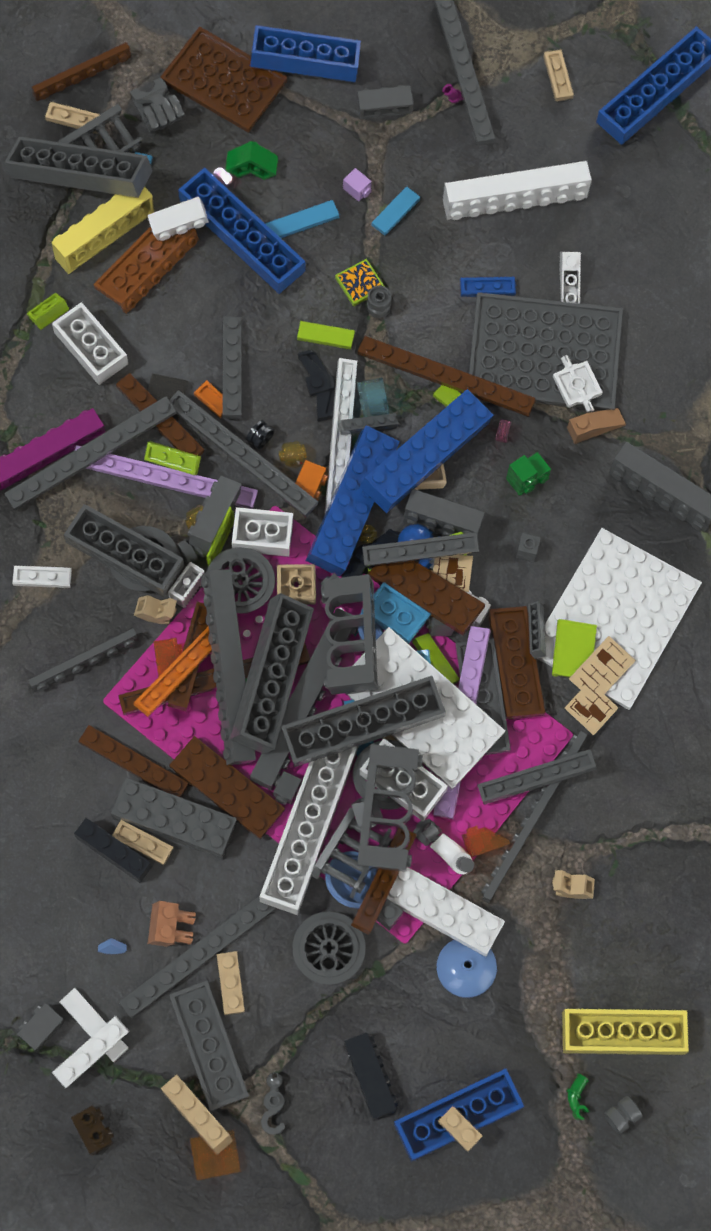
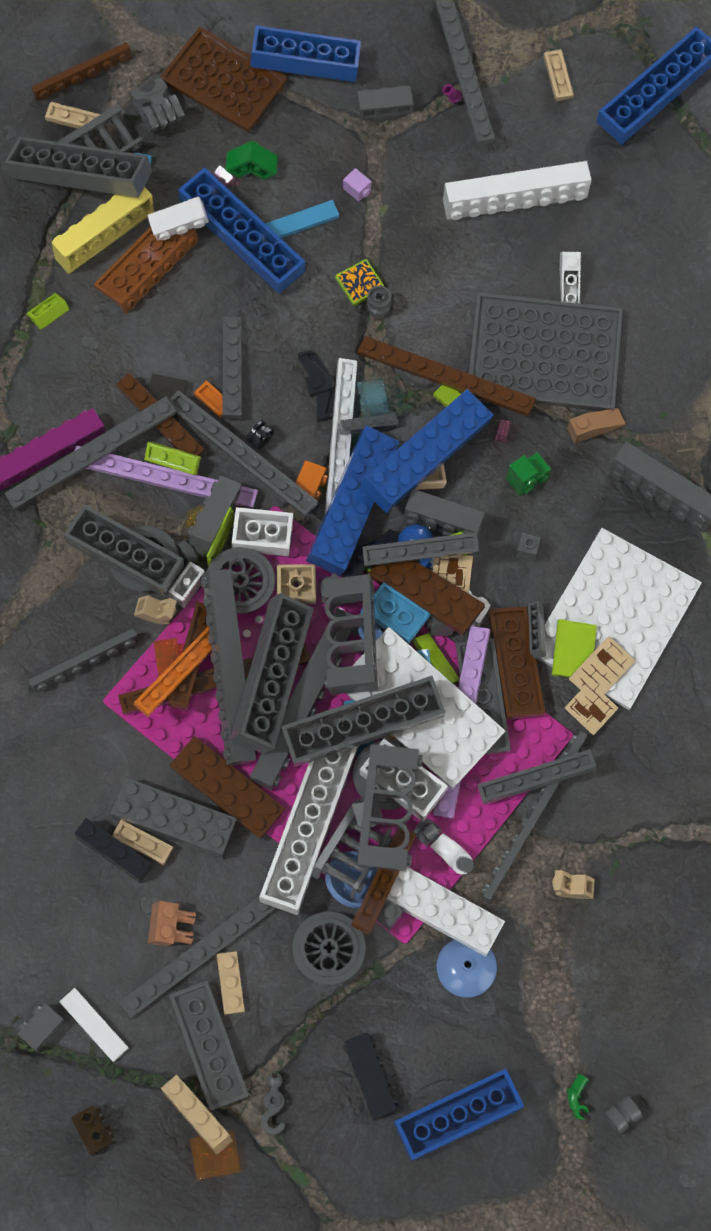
white tile [13,566,72,588] -> none
white brick [52,302,128,385] -> none
white brick [52,1016,130,1088] -> none
reddish brown plate [78,725,189,798] -> none
medium blue tile [98,938,127,954] -> none
dark grey brick [273,771,302,805] -> none
clear yellow head [278,441,307,467] -> none
lime tile [297,321,355,349] -> none
clear yellow plate [359,525,377,543] -> none
dark azure tile [371,186,420,236] -> none
tan plate [438,1106,482,1152] -> none
blue tile [460,277,516,297] -> none
clear orange slope [461,826,510,857] -> none
white plate [553,355,602,413] -> none
light yellow brick [562,1009,688,1055] -> none

